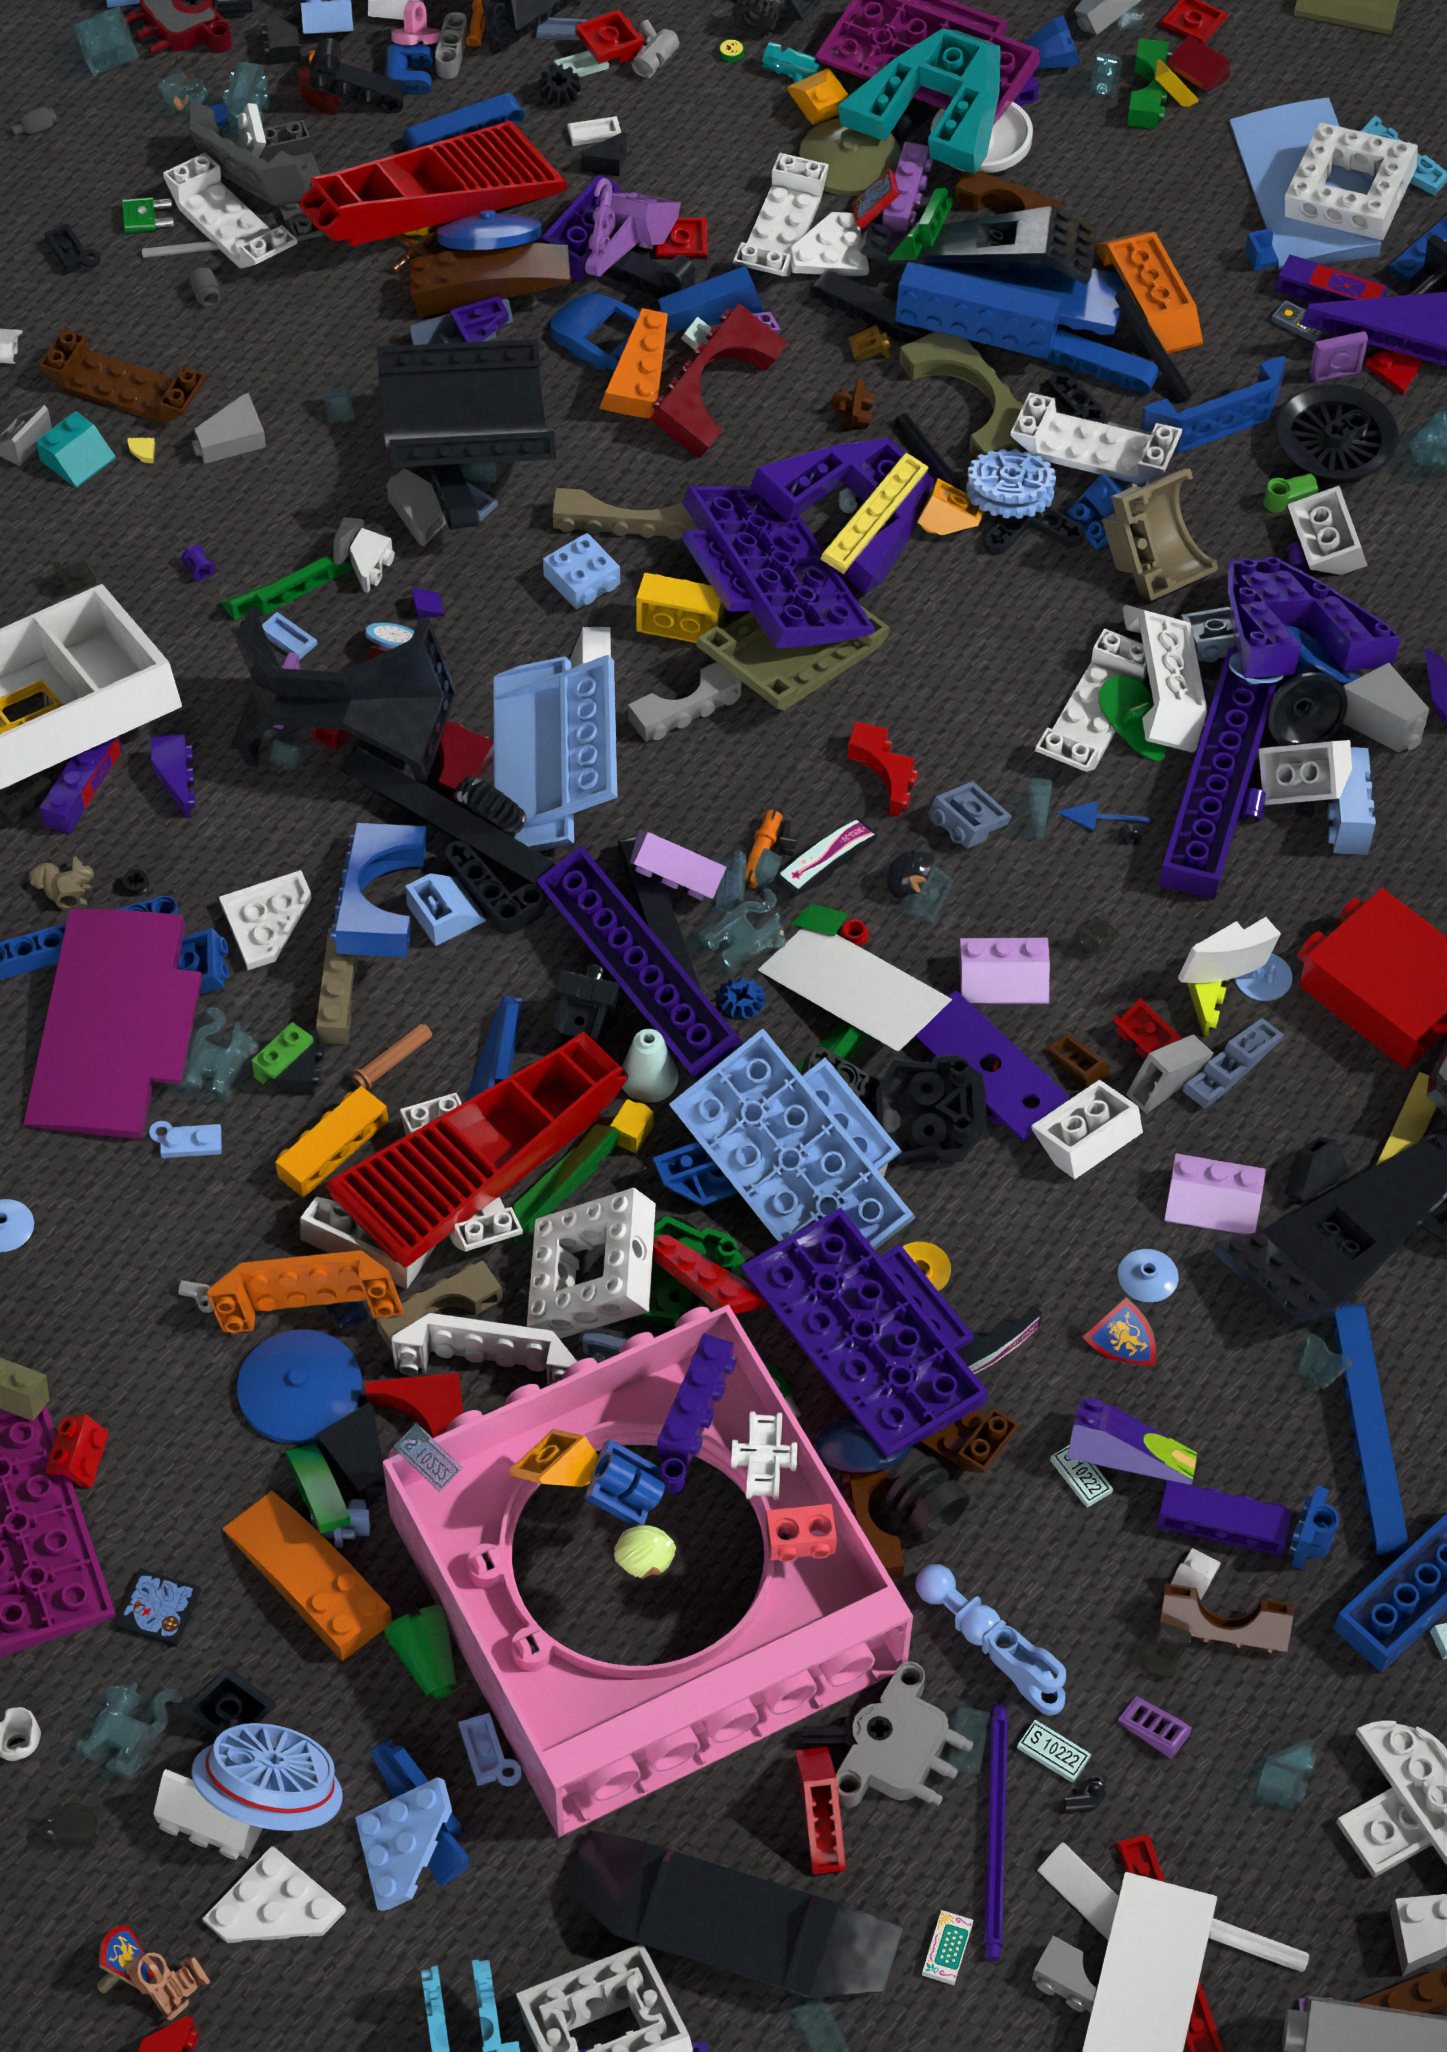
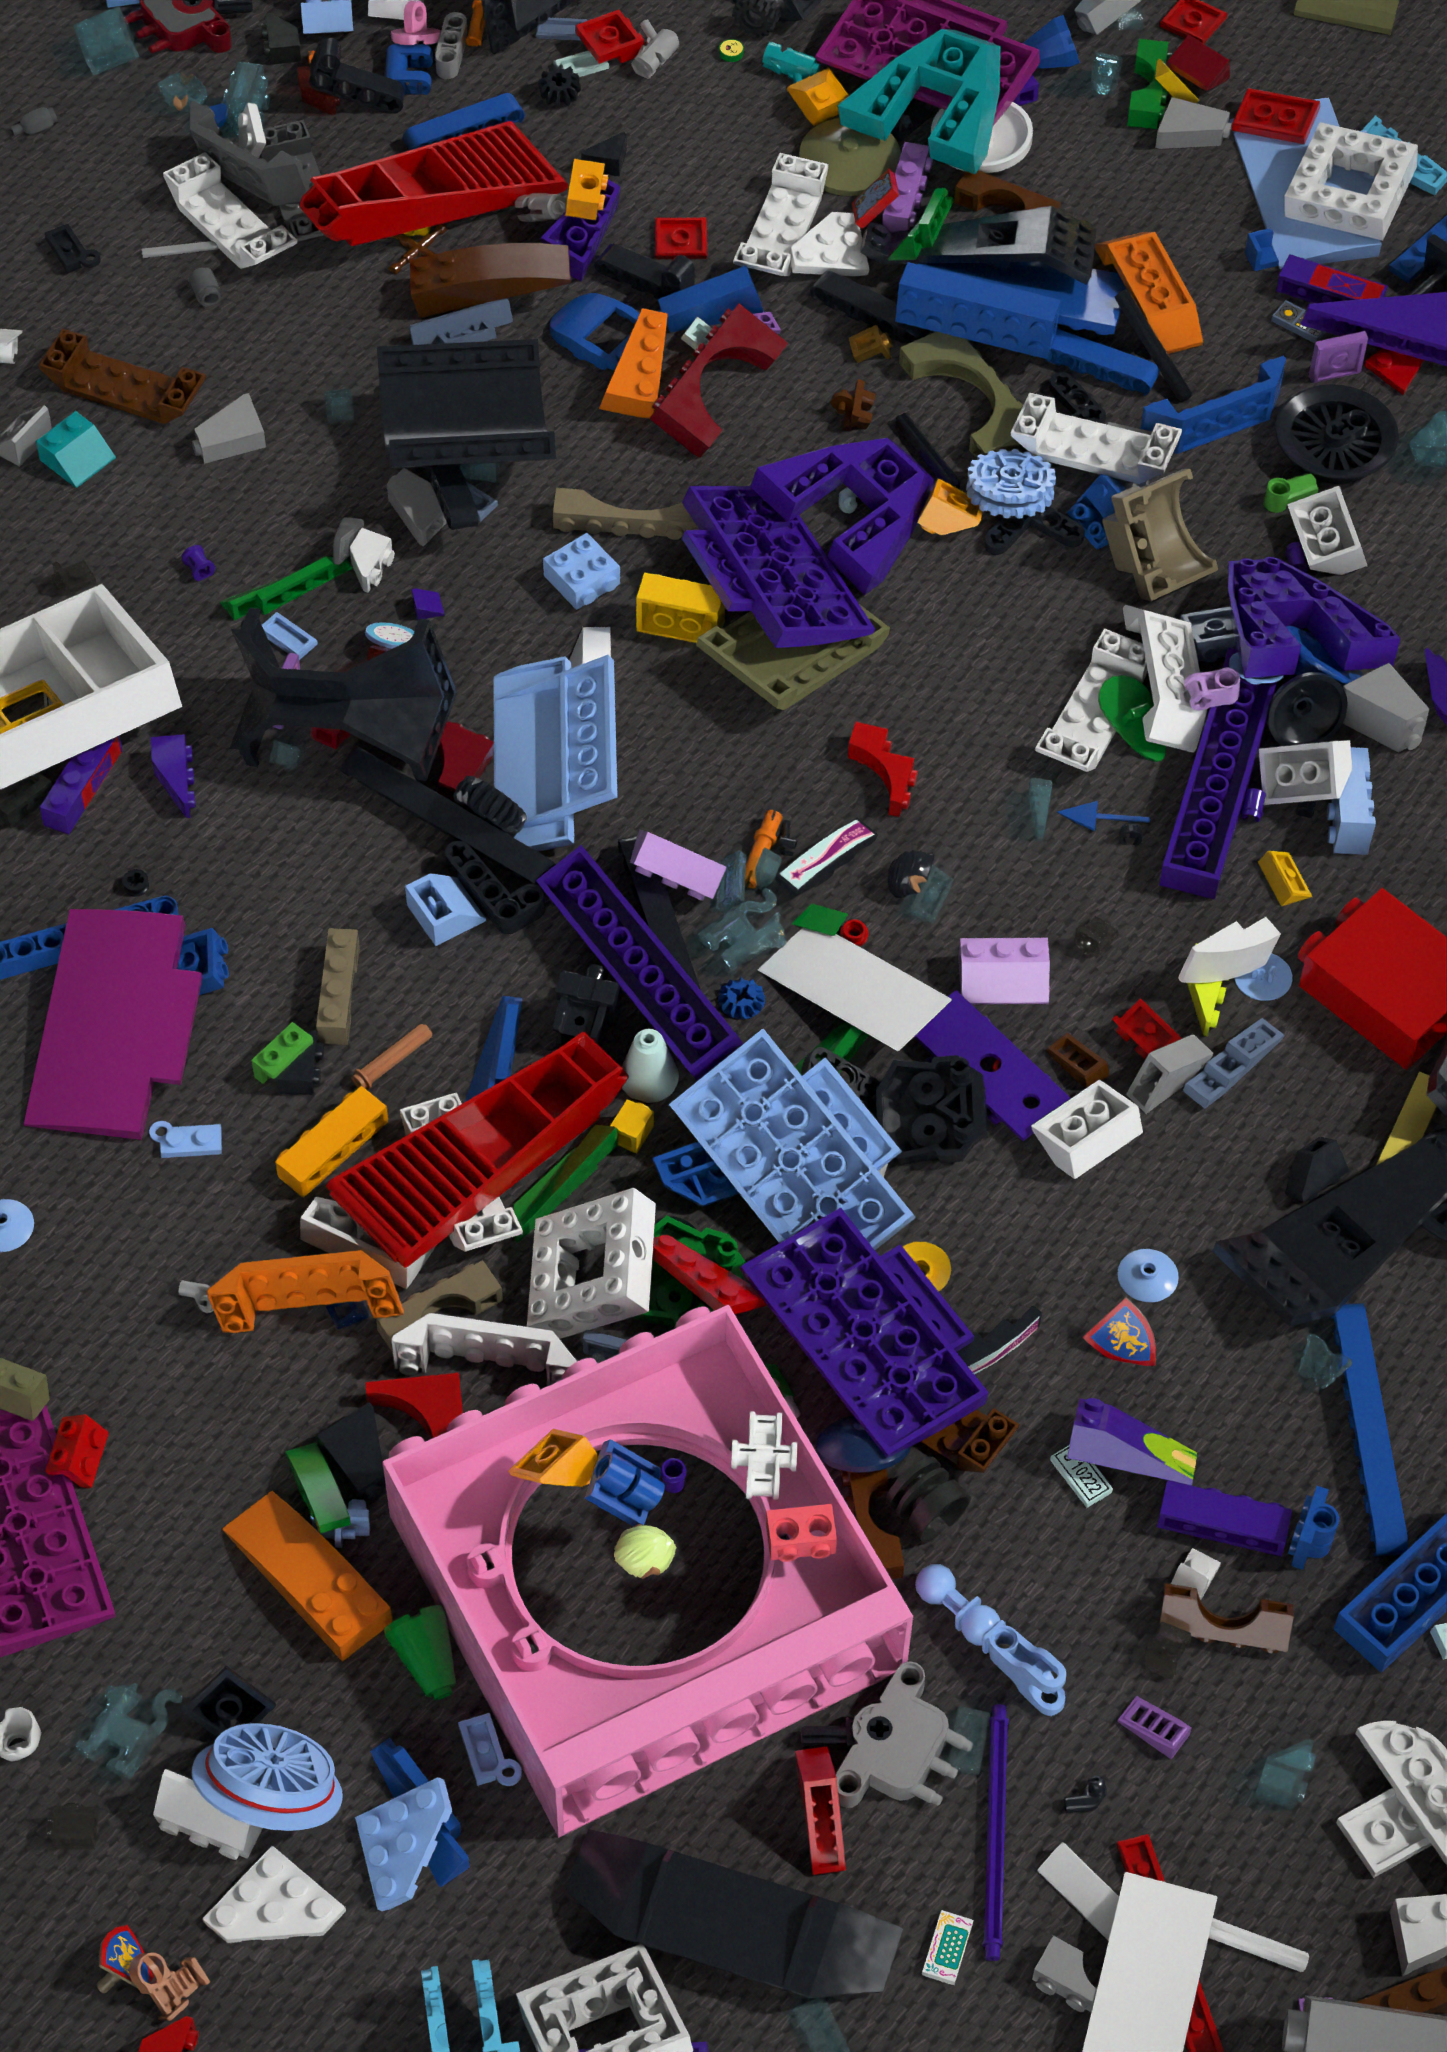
dark tan animal [28,856,94,911] -> none
tile [117,1569,201,1647] -> none
green piece [122,197,174,234] -> none
light yellow tile [128,438,155,464] -> none
clear light blue animal [176,1007,259,1102] -> none
white plate [219,870,311,970] -> none
blue dish [237,1329,362,1444] -> none
blue arch [331,823,426,957] -> none
clear light blue tile [393,1423,463,1492] -> none
blue dish [437,210,542,250] -> none
dark purple wing [450,296,509,342] -> none
white tile [567,116,621,146] -> none
medium lavender slope [585,178,681,277] -> none
light grey arch [628,662,741,742] -> none
dark purple brick [657,1333,737,1468] -> none
light yellow tile [821,453,928,574] -> none
sand blue plate [928,781,1012,849] -> none
light aqua tile [1017,1720,1091,1783] -> none
lavender slope [1164,1153,1266,1235] -> none
none -> light grey piece [515,193,568,222]
none -> light orange brick [565,159,608,220]
none -> light grey slope [1155,97,1232,149]
none -> lavender piece [1184,668,1240,710]
none -> red tile [1232,88,1320,144]
none -> yellow slope [1258,851,1312,906]

